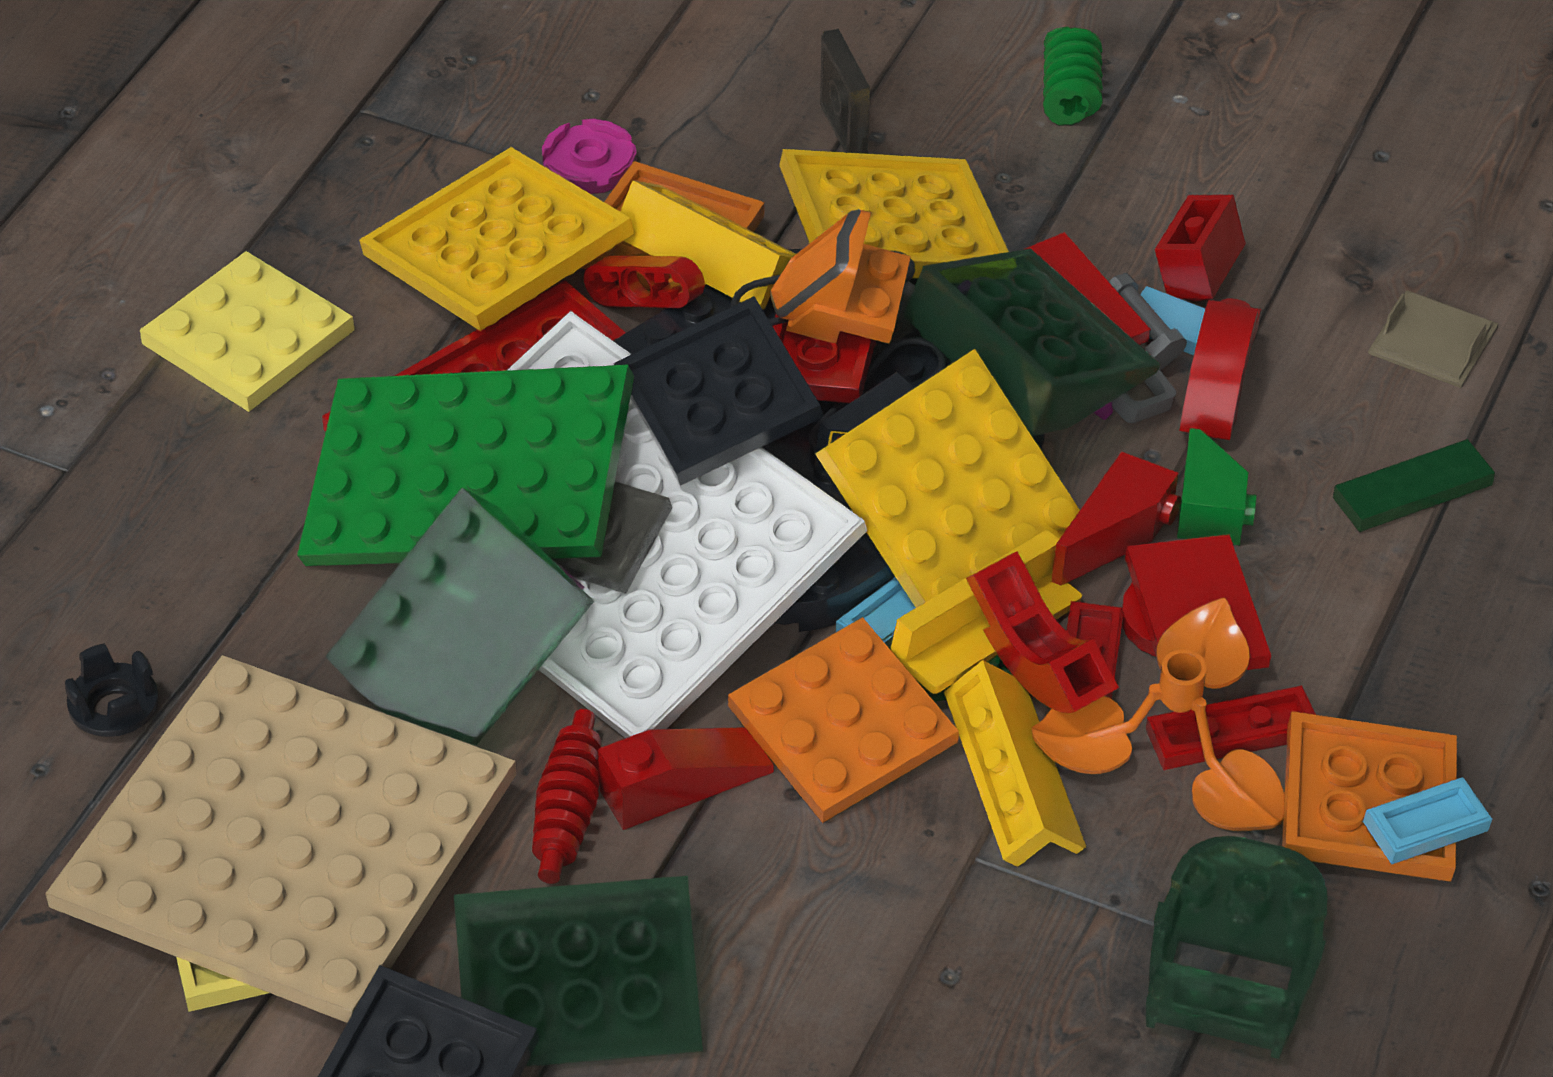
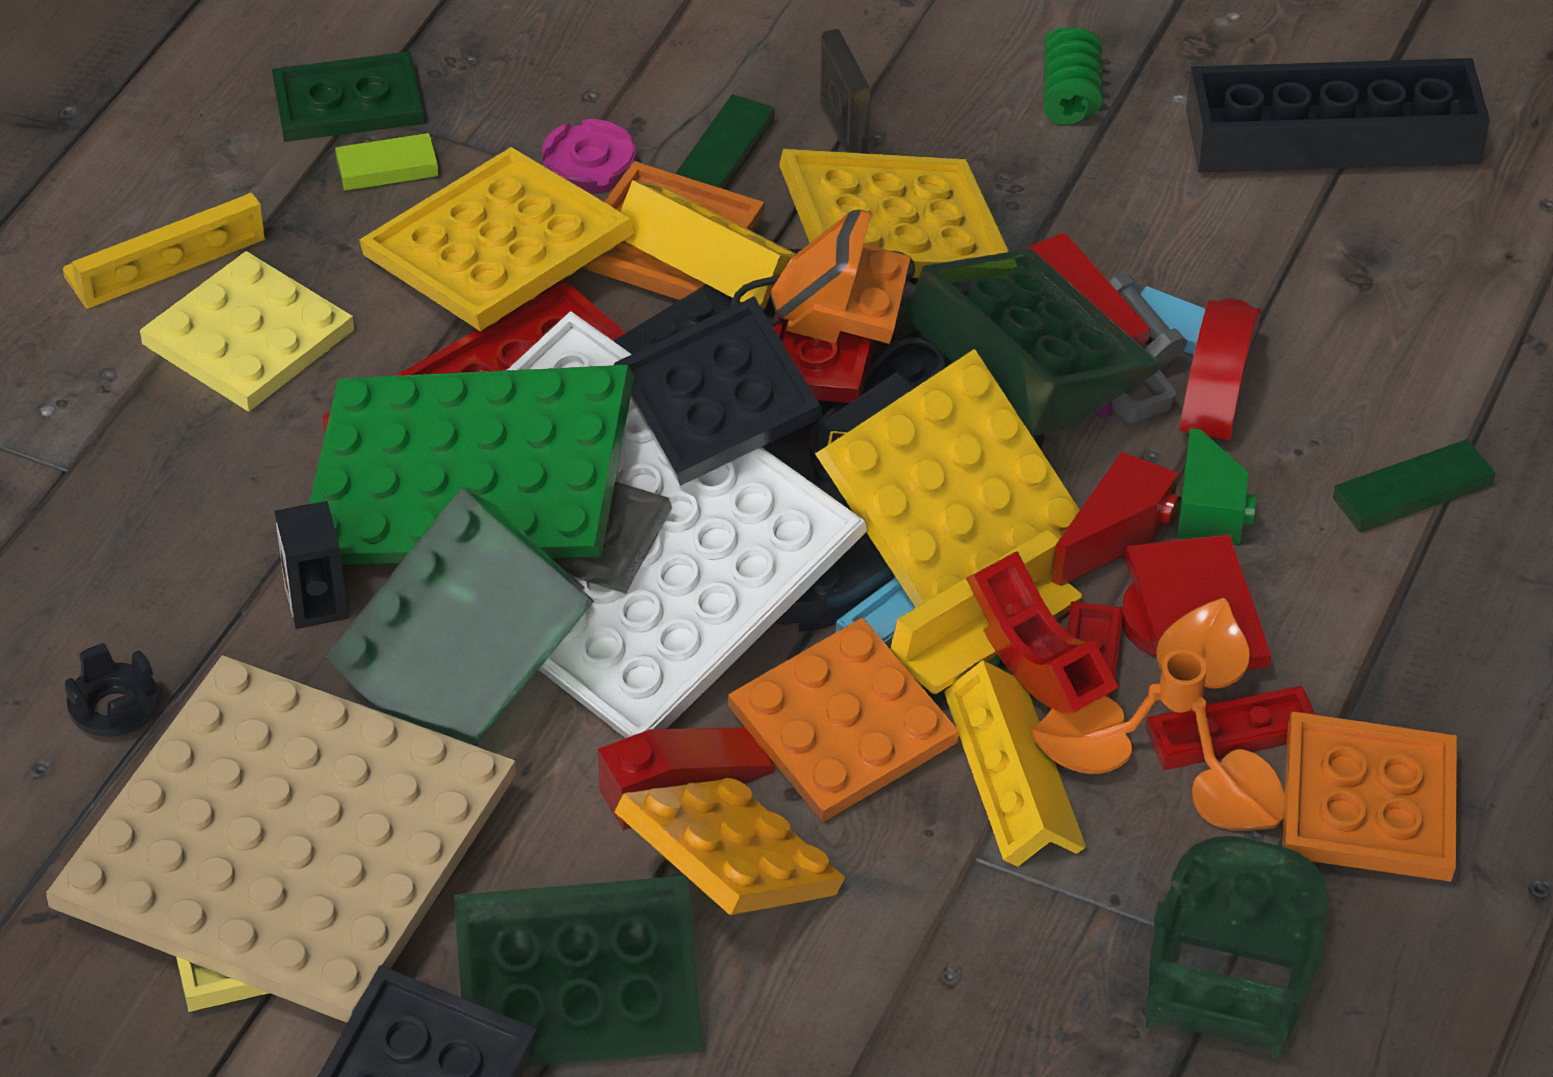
red piece [532,709,602,884] -> none
red beam [584,255,705,308] -> none
red brick [1155,195,1246,301] -> none
medium azure tile [1363,777,1492,865] -> none
dark tan piece [1368,290,1499,388] -> none
none -> yellow panel [63,193,265,309]
none -> dark green tile [272,51,425,142]
none -> black brick [274,501,348,629]
none -> lime tile [335,133,438,191]
none -> light orange plate [615,778,845,915]
none -> dark green tile [675,94,775,190]
none -> black brick [1186,58,1490,173]

